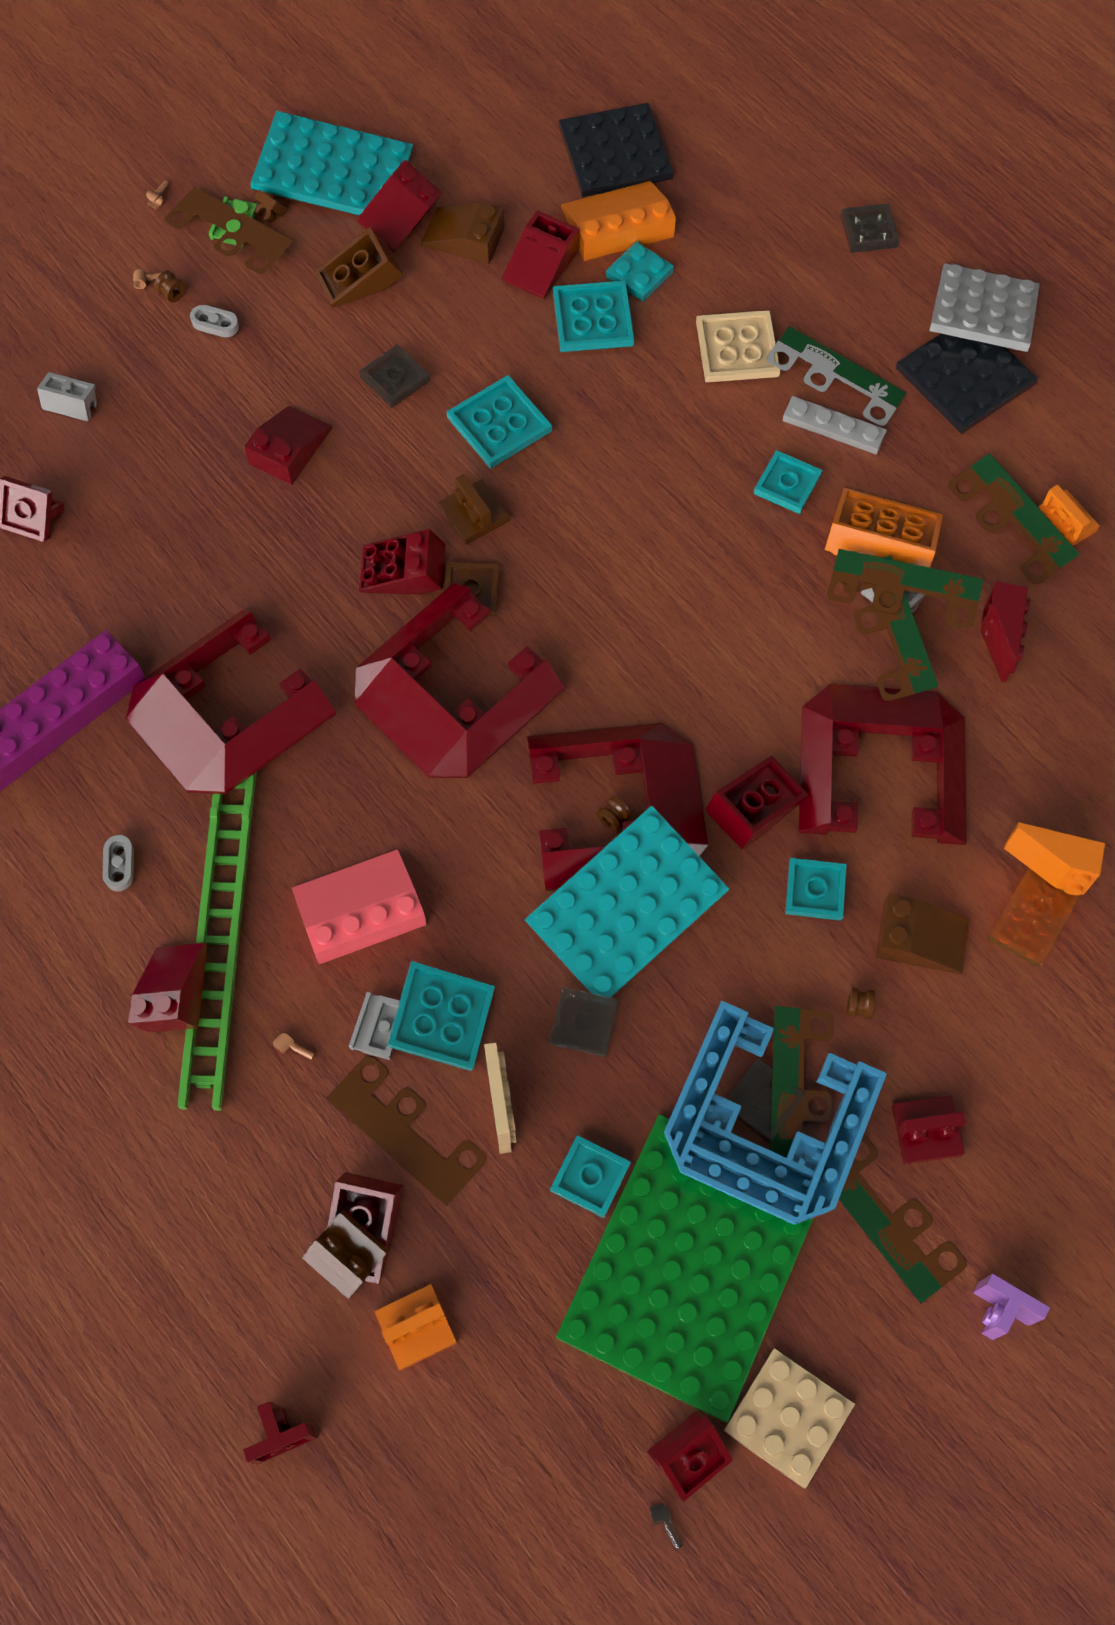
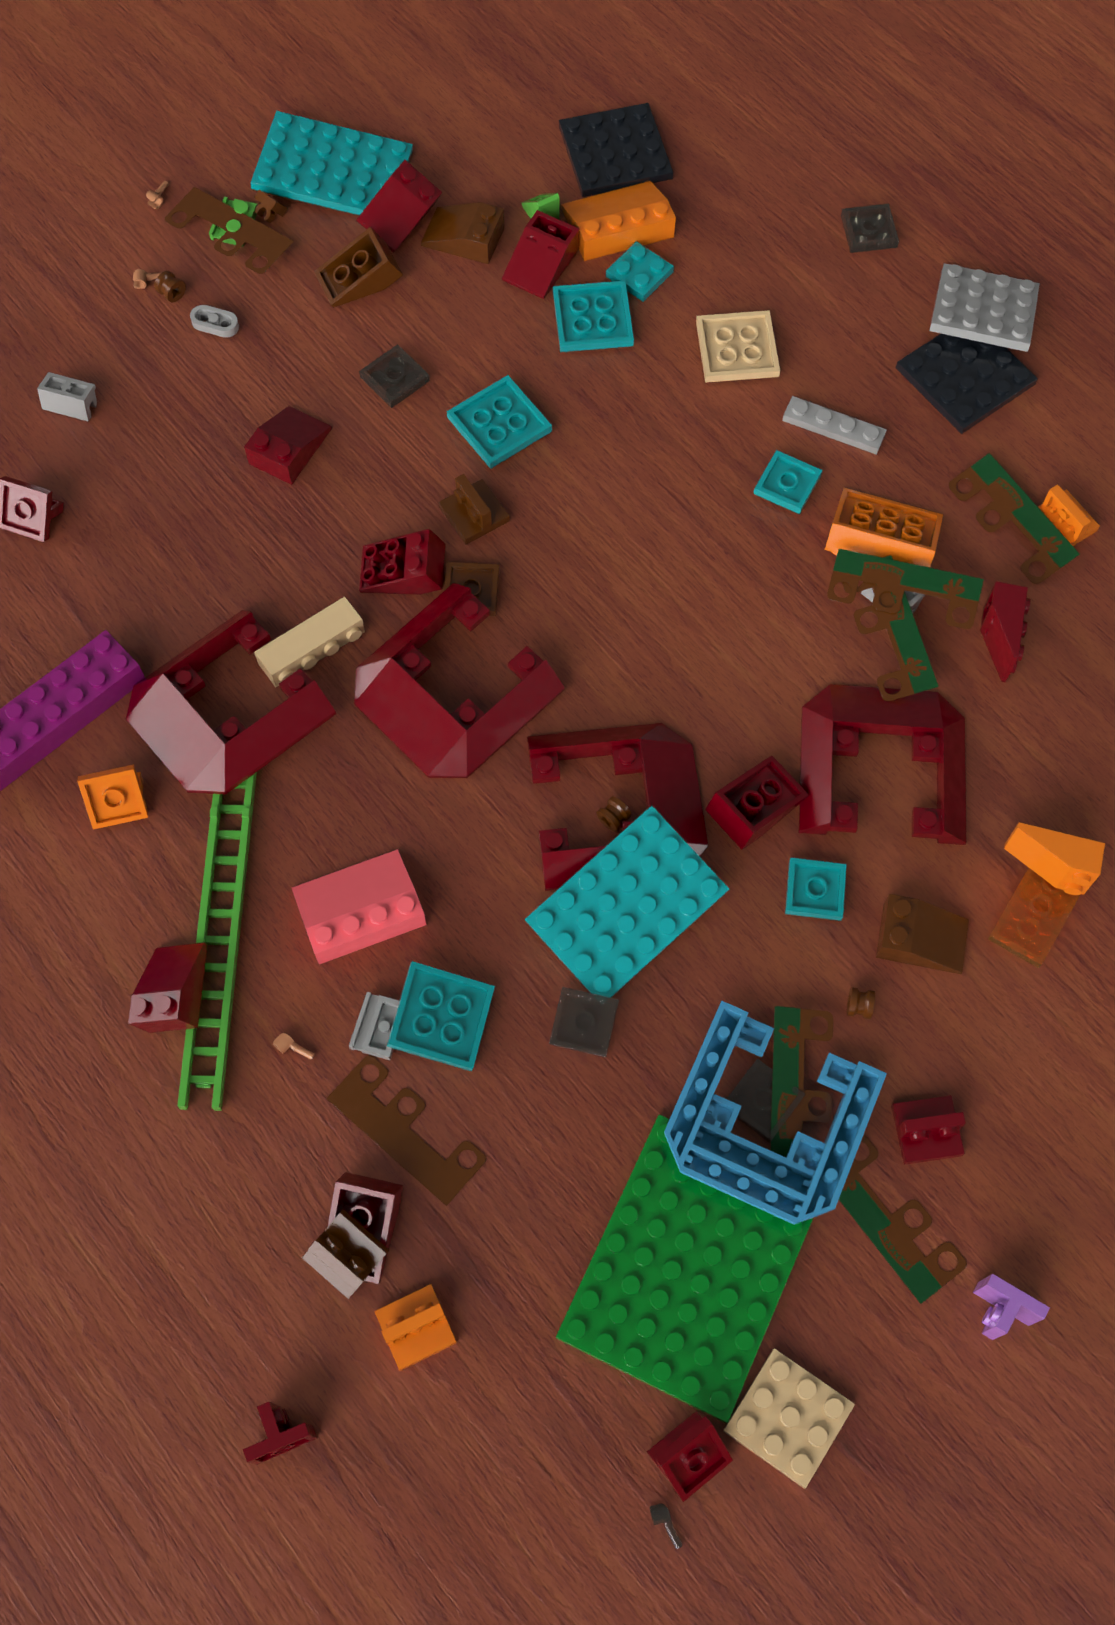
light grey plate [102,835,134,891] -> none
tan plate [484,1043,516,1154] -> none
teal plate [550,1135,631,1218] -> none
piece [767,326,906,426] -> none
none -> orange bracket [77,764,148,830]
none -> tan brick [254,596,365,687]
none -> bright green slope [521,193,560,219]

